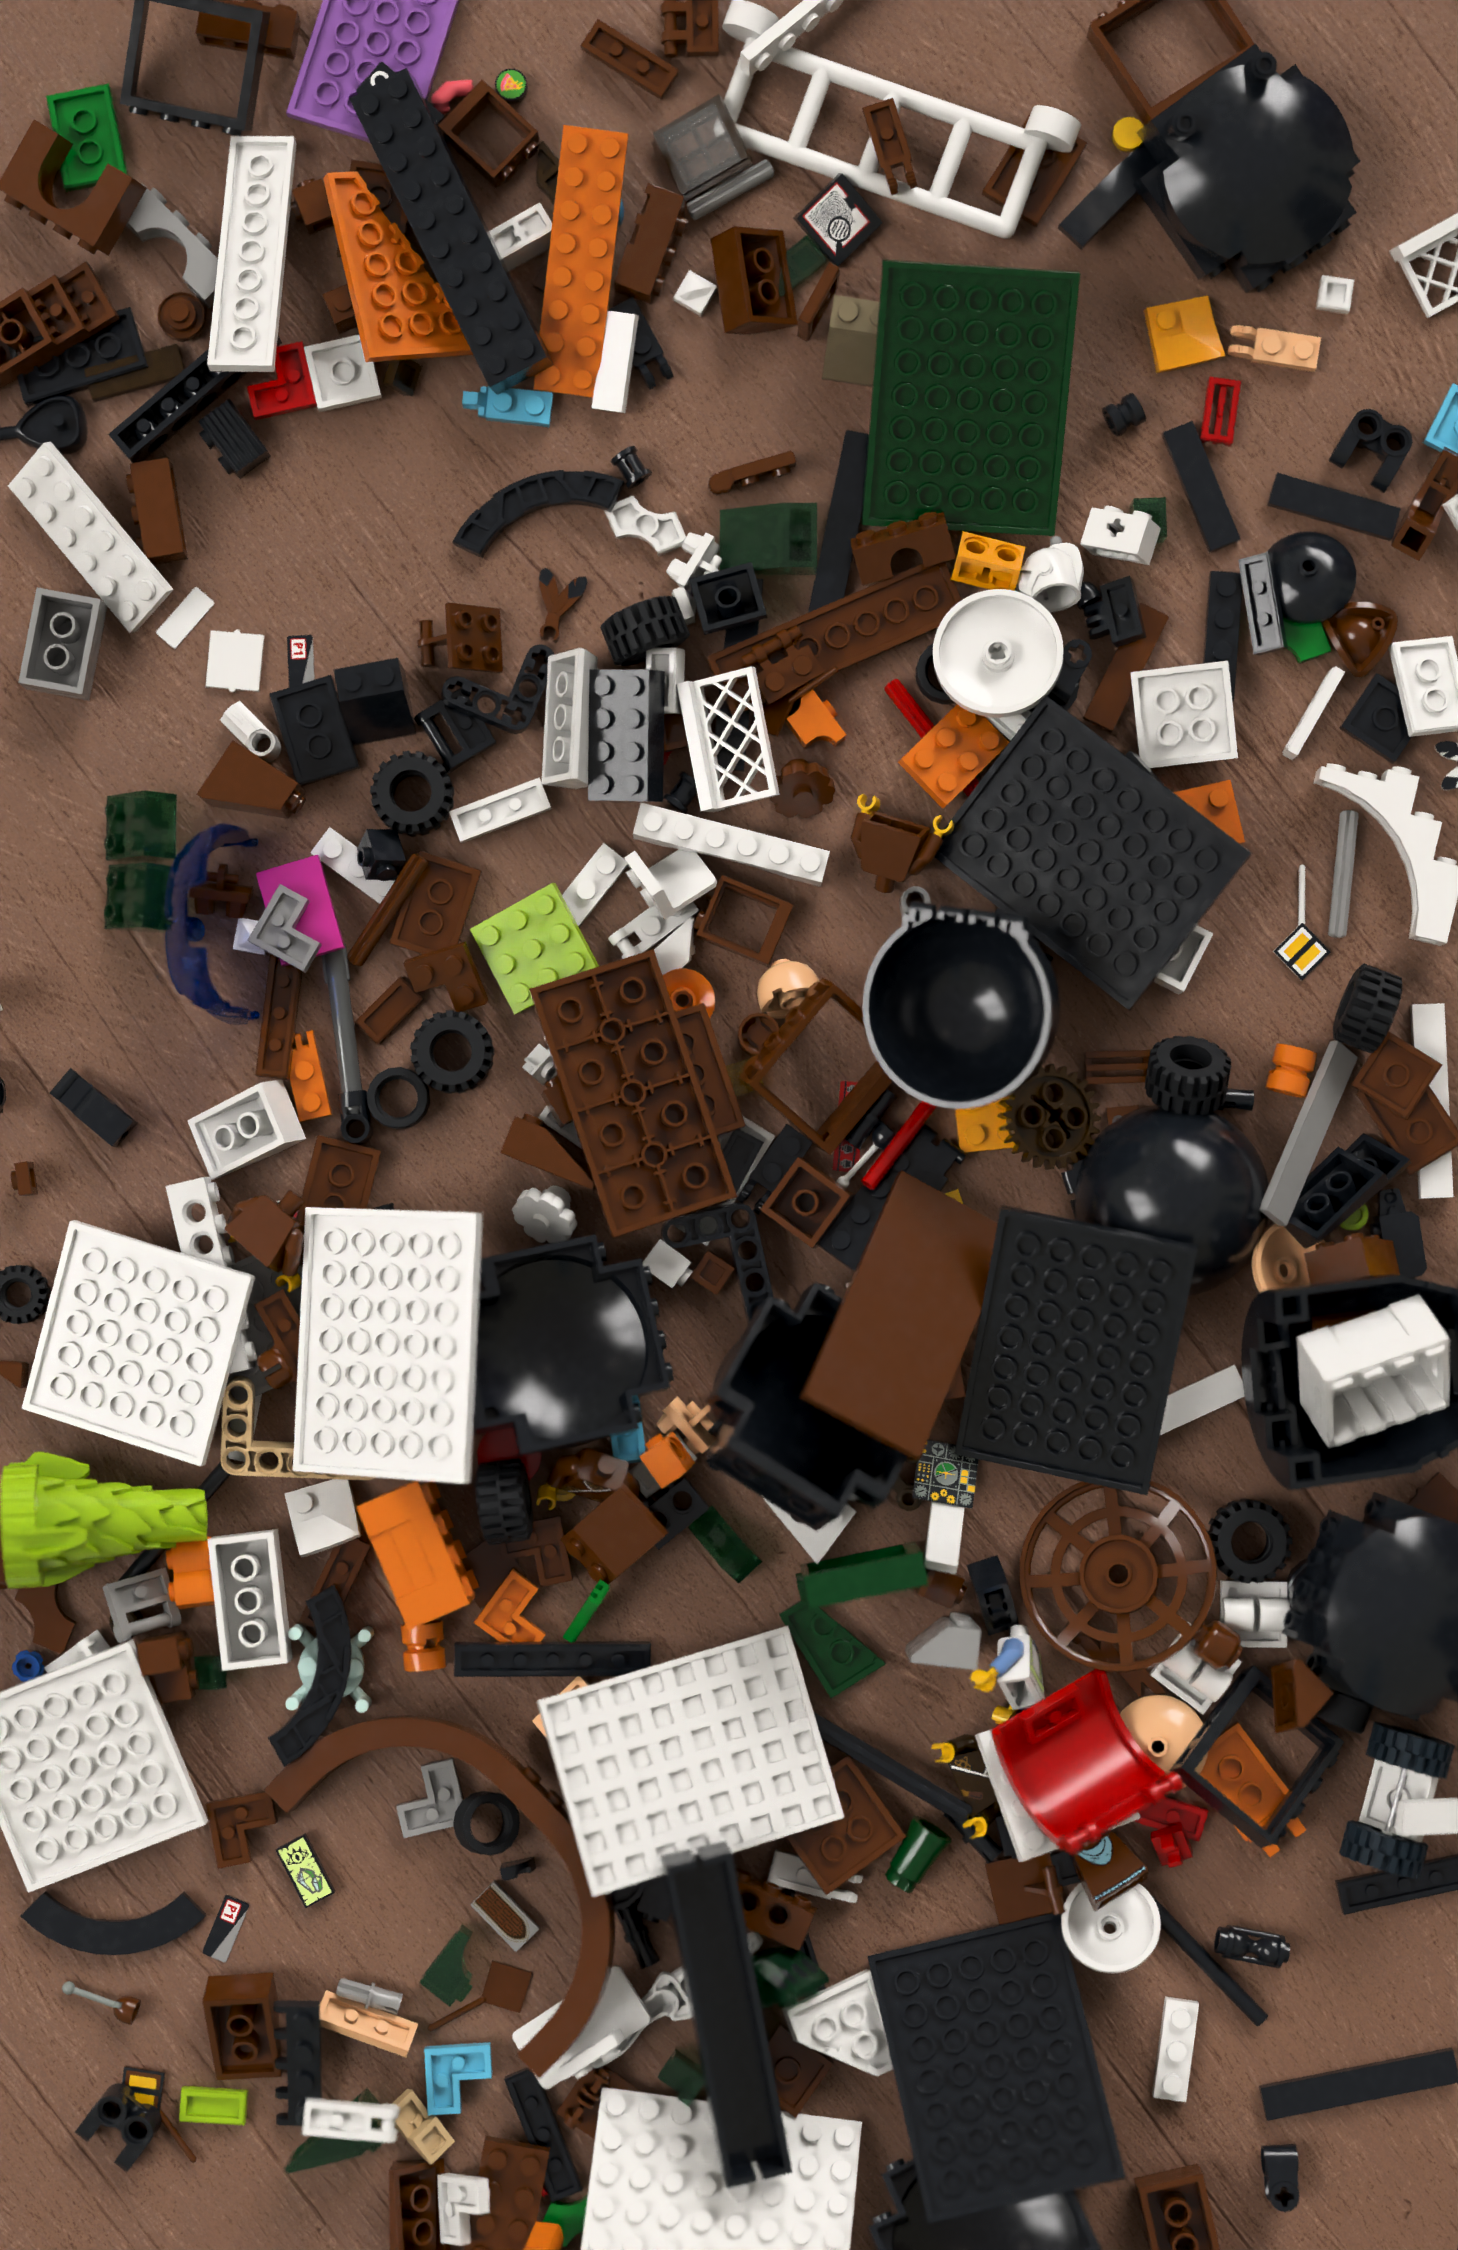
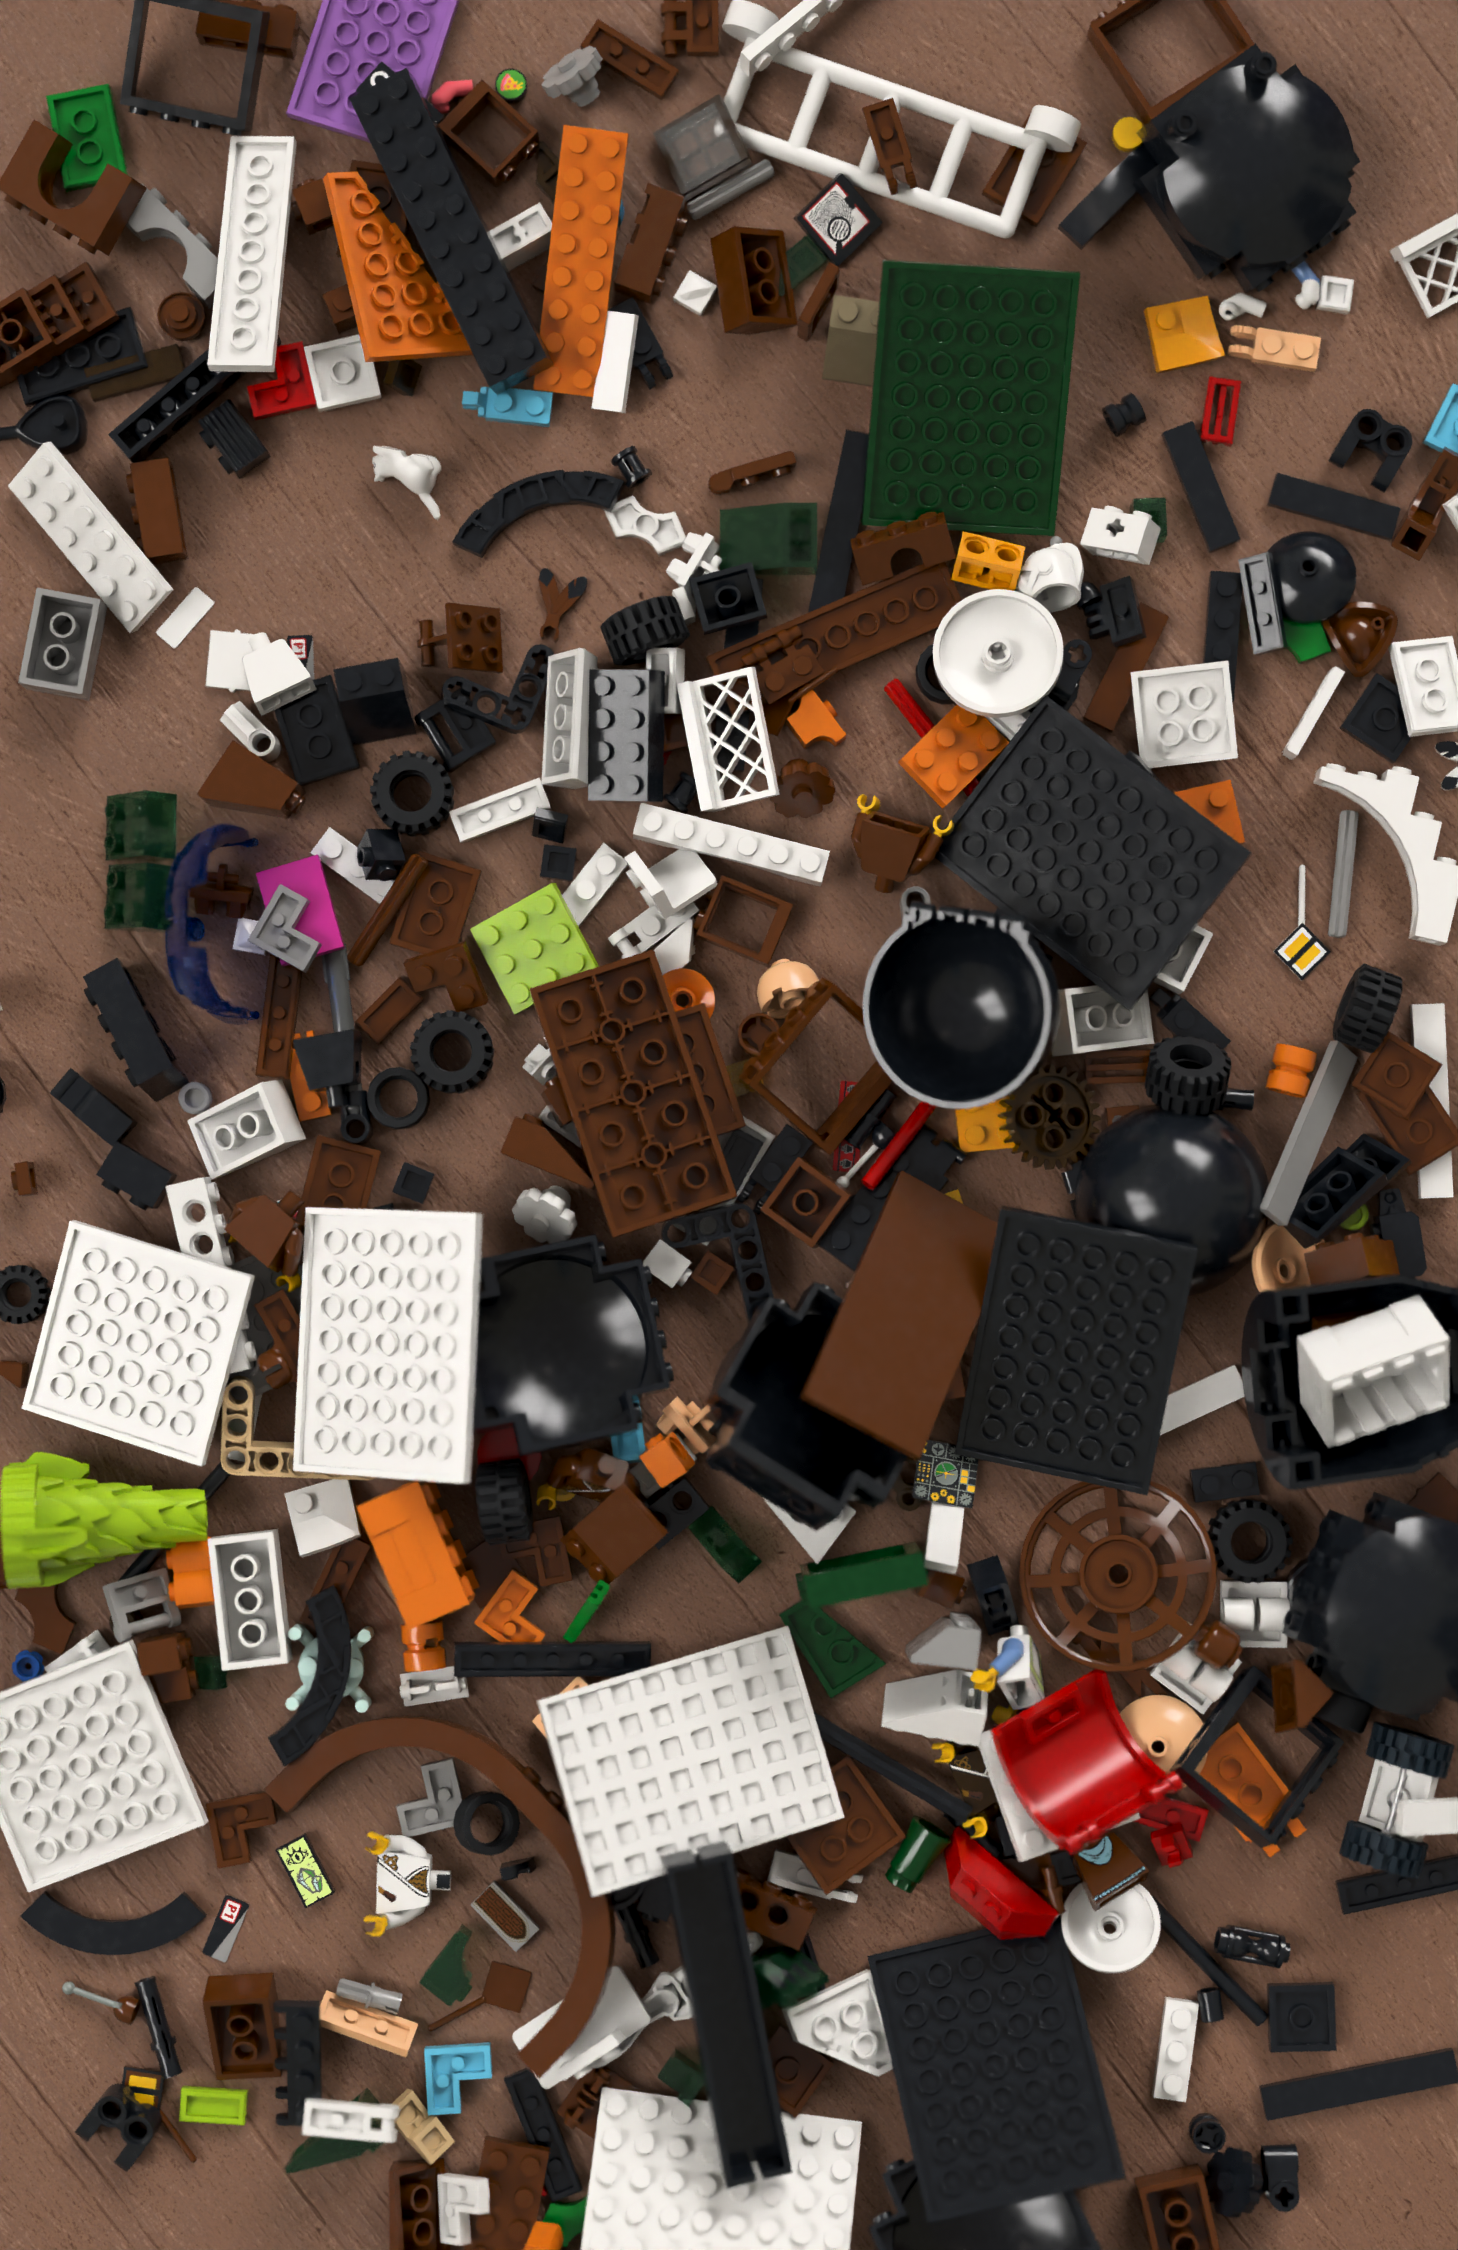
none -> black wedge [83,958,190,1102]
none -> black brick [96,1141,177,1211]
none -> black pin [135,1976,183,2079]
none -> light grey tile [178,1082,212,1115]
none -> white torso [242,632,317,716]
none -> black torso [293,1029,362,1108]
none -> white torso [364,1831,451,1937]
none -> white animal [372,446,441,520]
none -> black plate [392,1162,435,1204]
none -> white hinge [400,1666,469,1707]
none -> black tile [532,807,568,843]
none -> black plate [540,844,577,882]
none -> light grey plant [541,46,603,107]
none -> white slope [881,1669,988,1747]
none -> red wedge [944,1826,1059,1940]
none -> white slope [1051,985,1154,1057]
none -> black hinge [1149,988,1231,1049]
none -> black plate [1189,1461,1260,1503]
none -> black wheel [1189,2113,1226,2154]
none -> black hinge [1197,1987,1224,2023]
none -> black plant [1204,2147,1265,2218]
none -> white arm [1219,293,1267,320]
none -> black plate [1267,1982,1337,2053]
none -> white arm [1291,261,1320,309]

